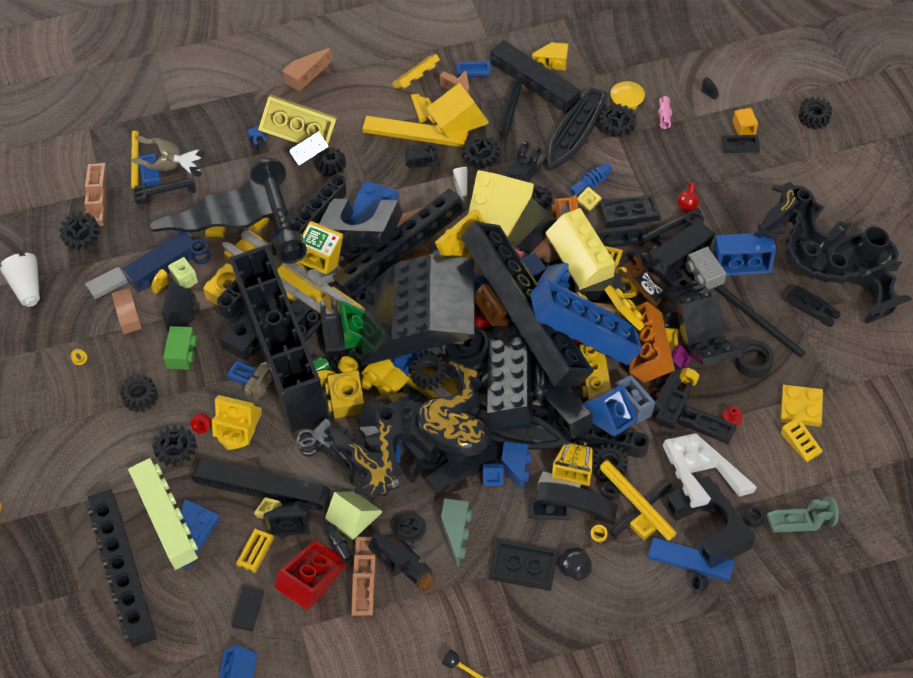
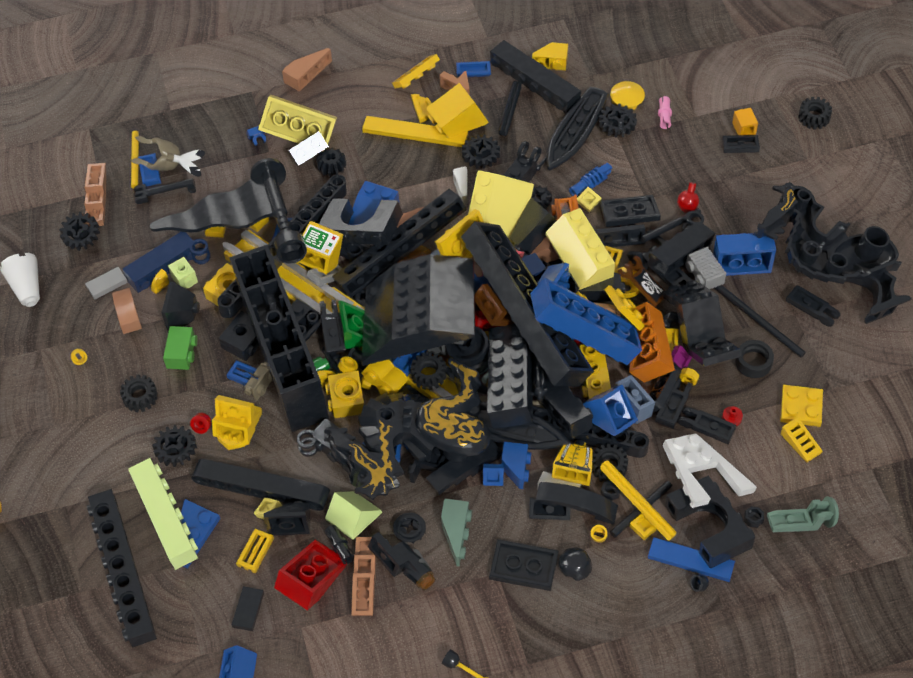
black piece [405,143,440,169] -> none
black tile [701,76,719,100] -> none

